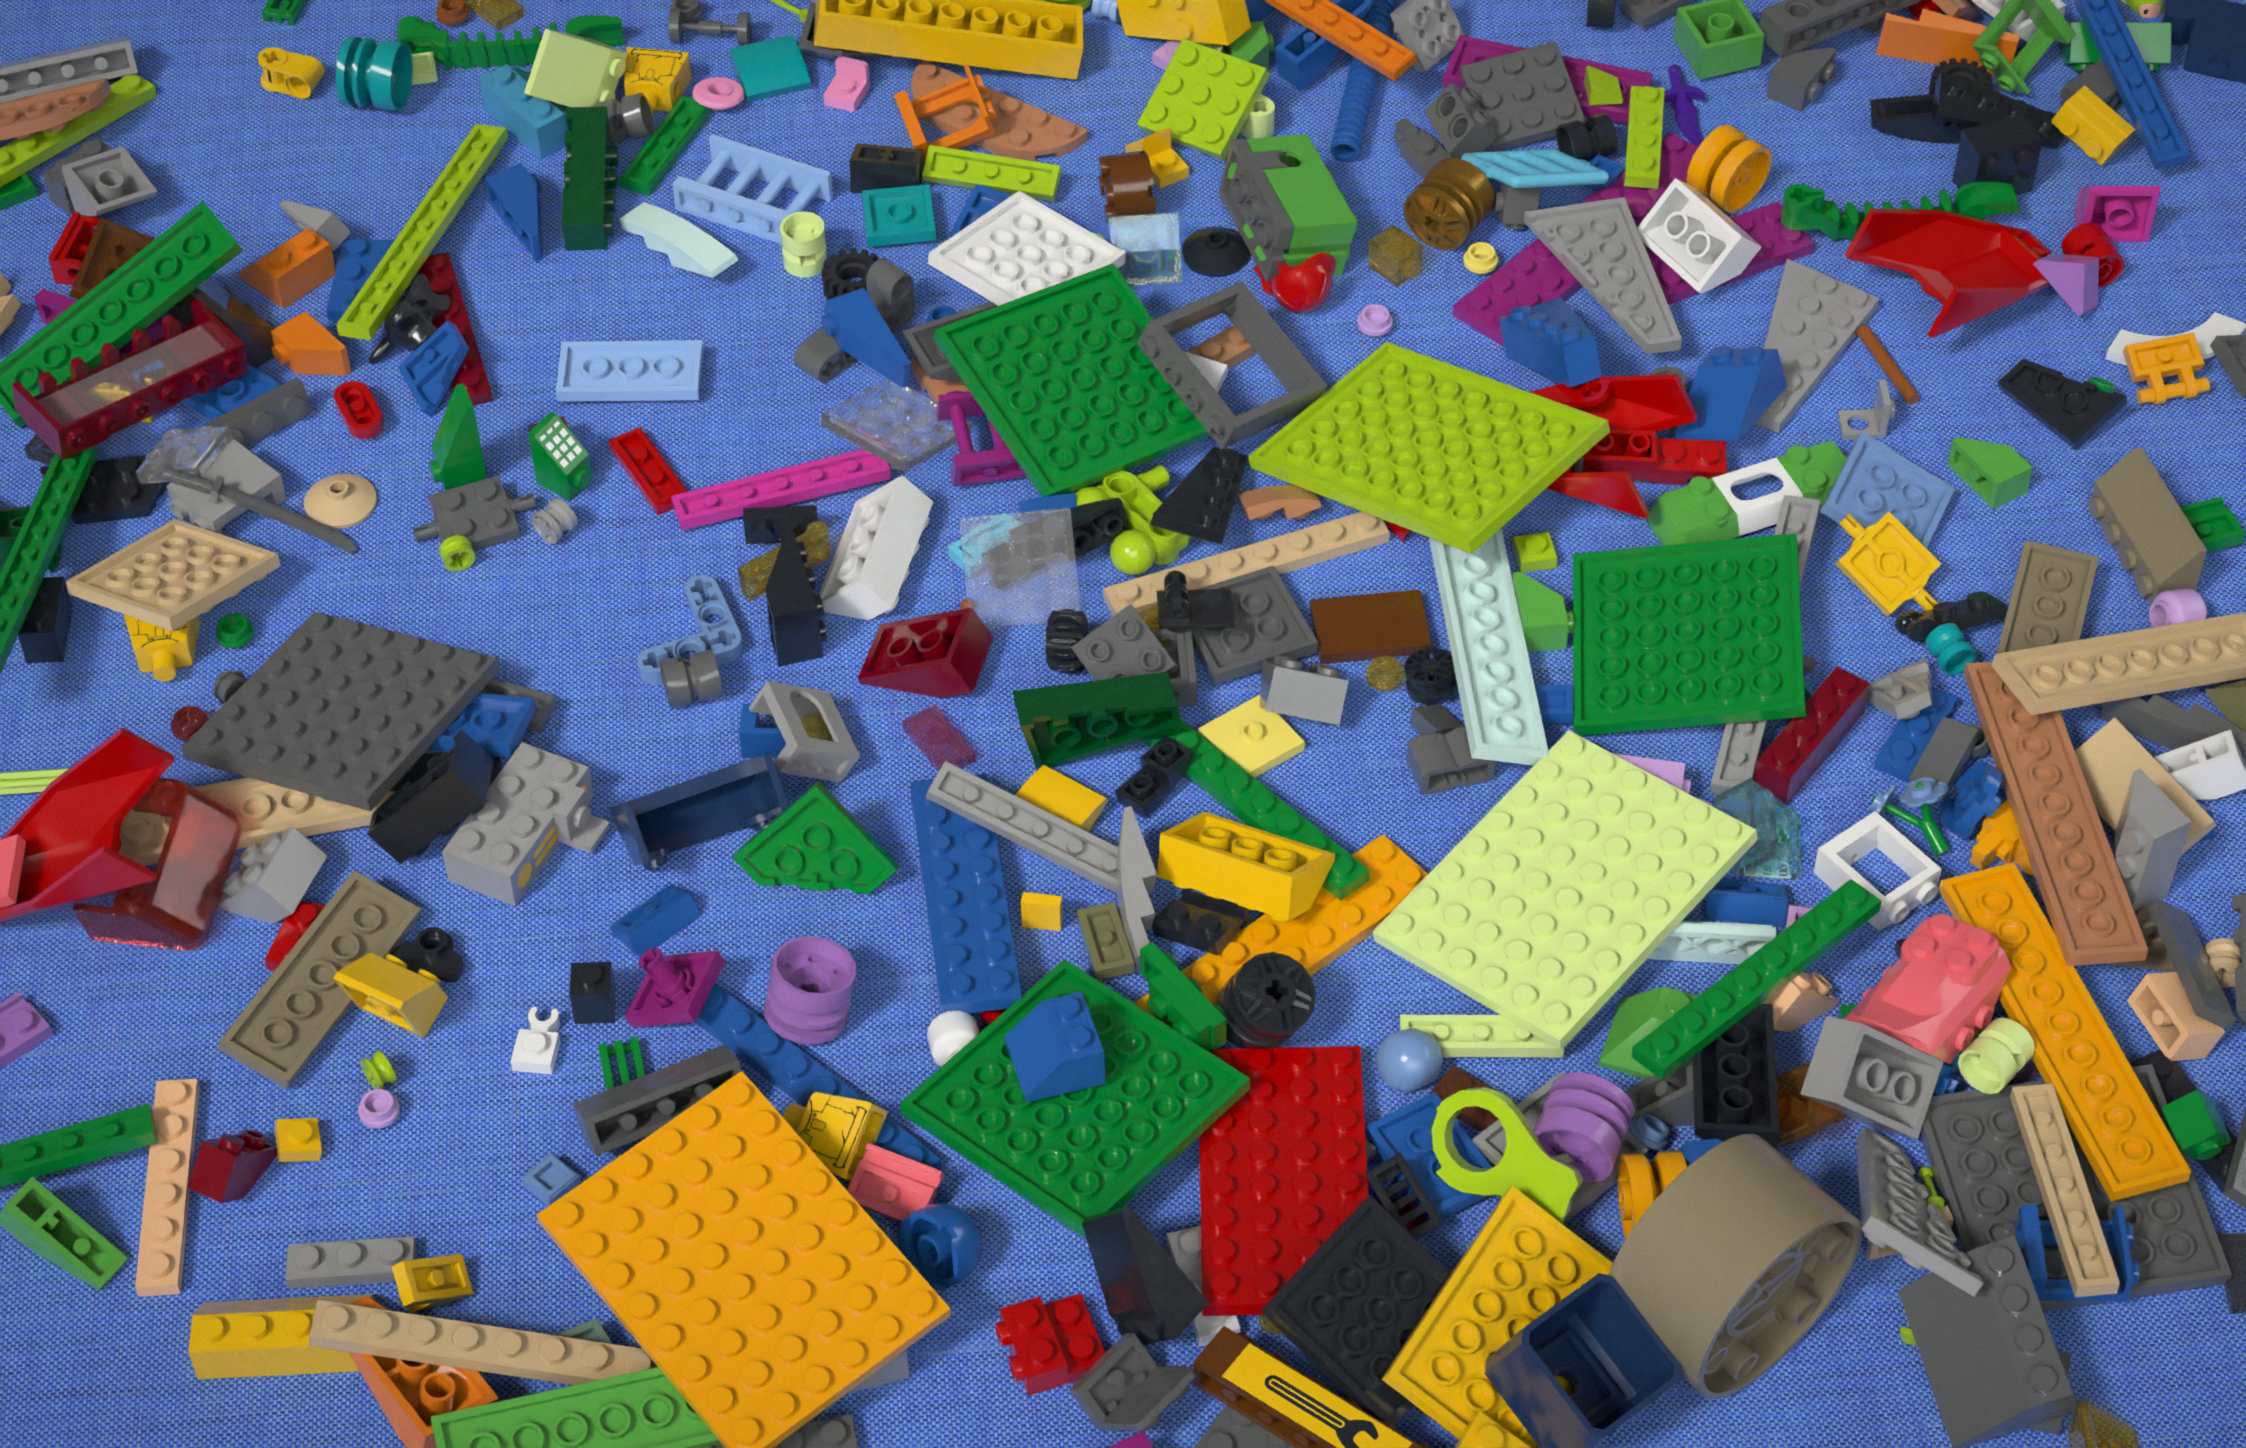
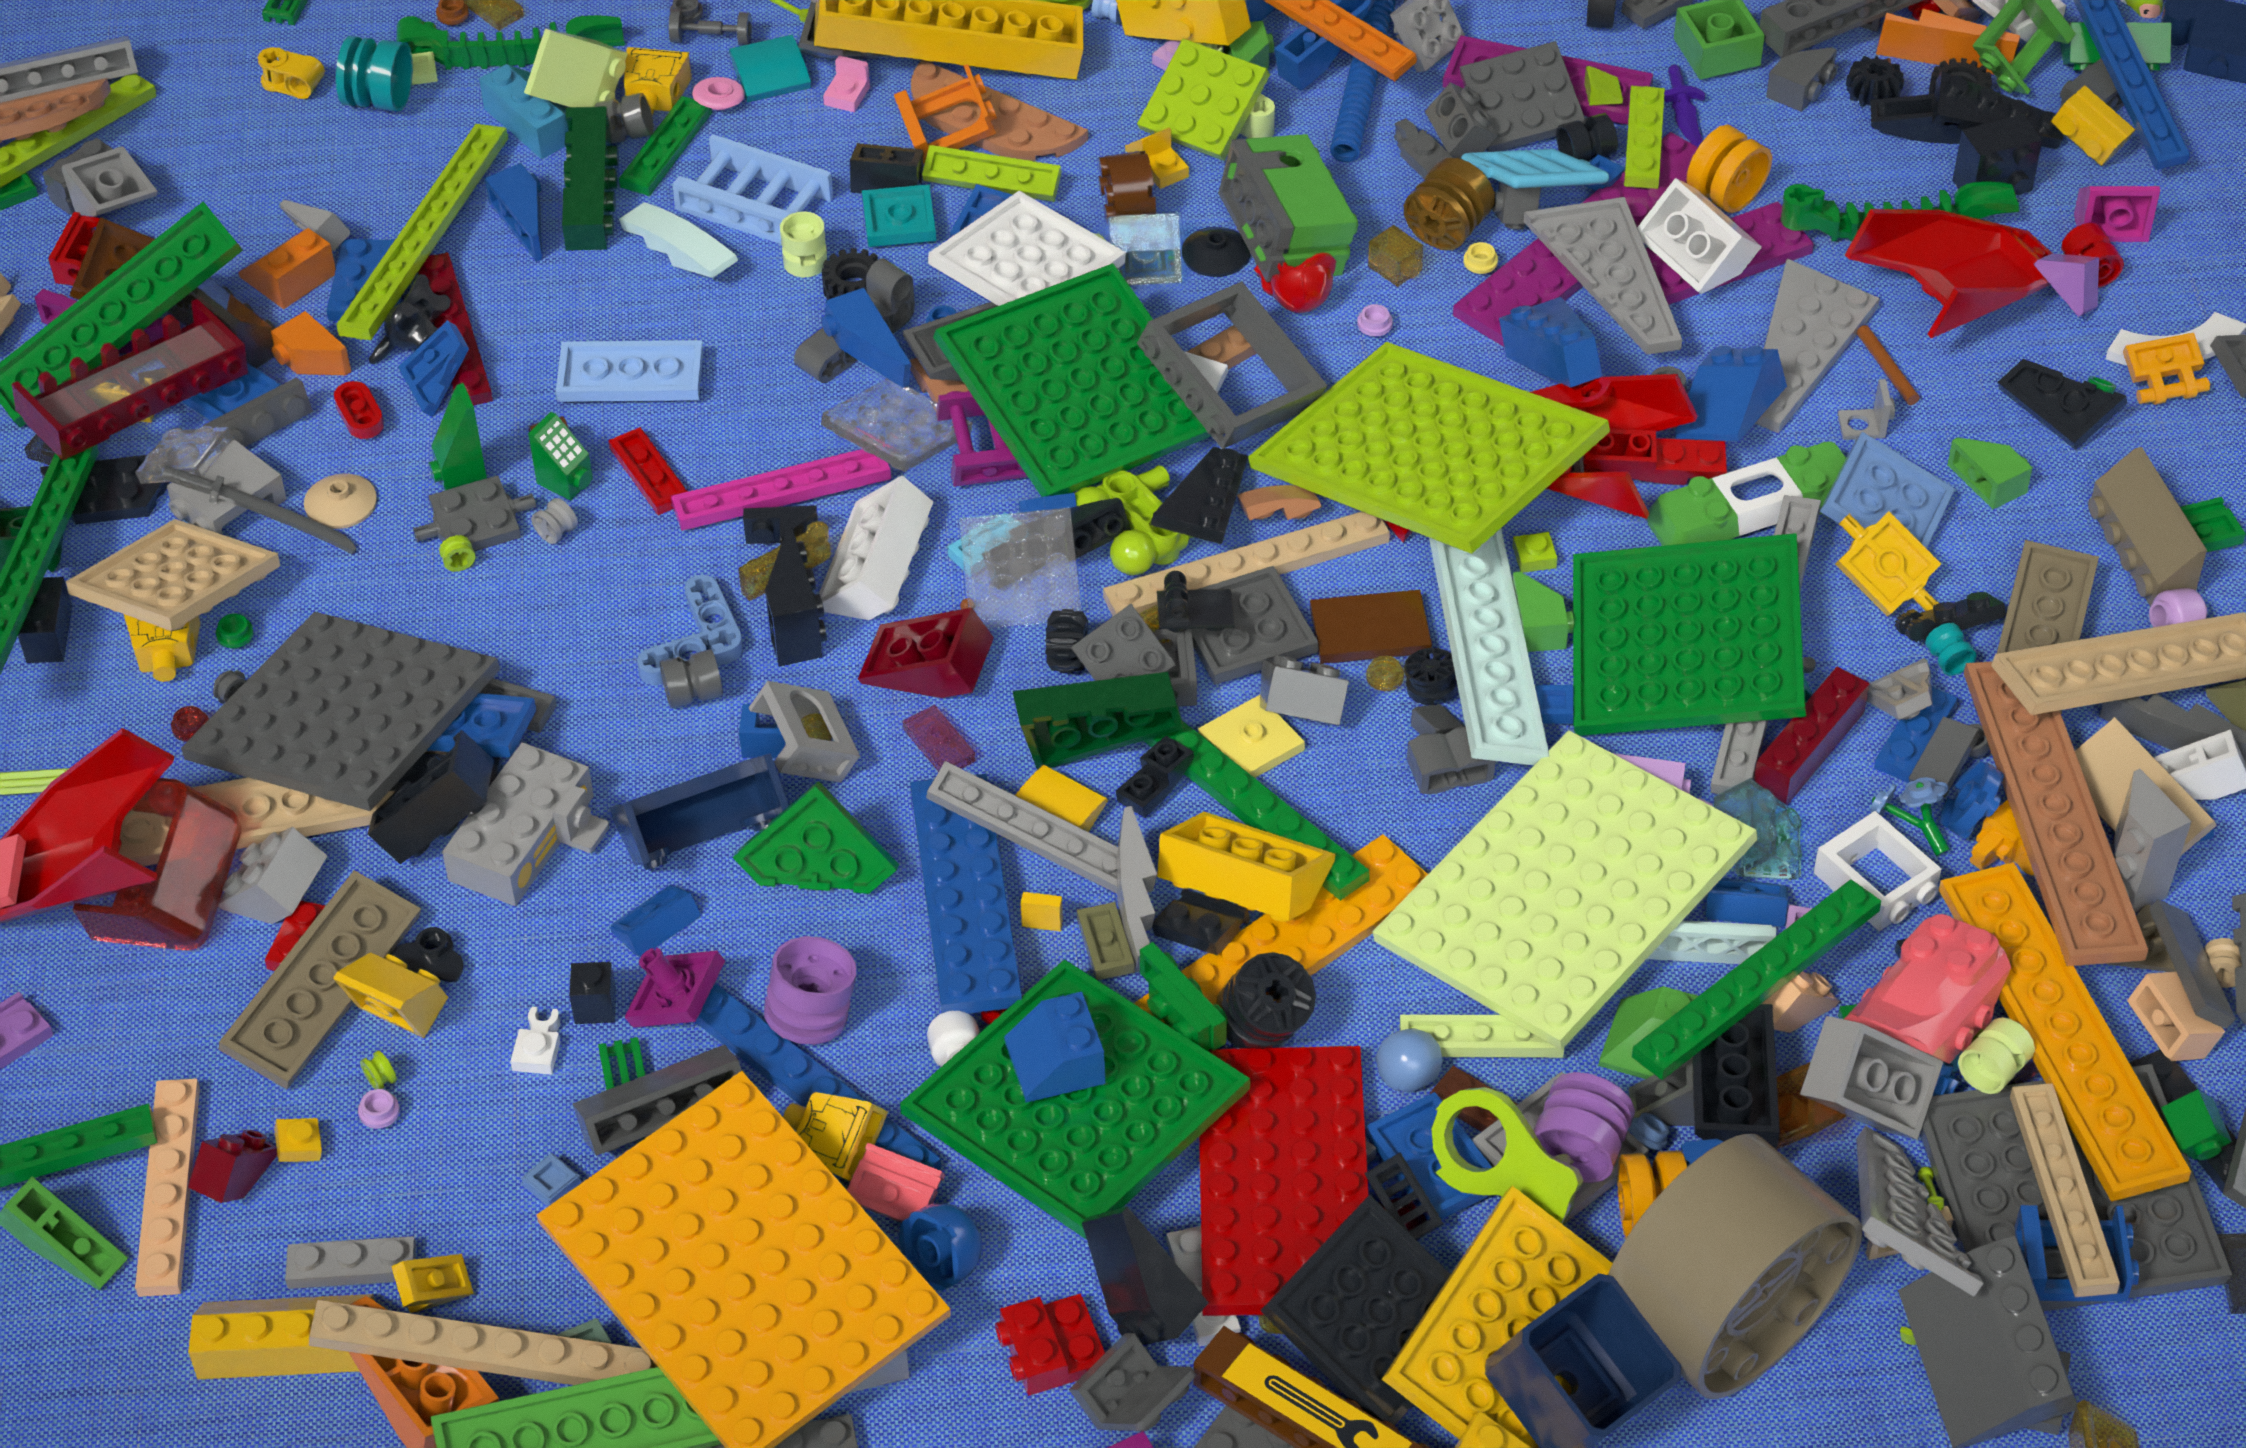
none -> black gear [1846,55,1904,107]

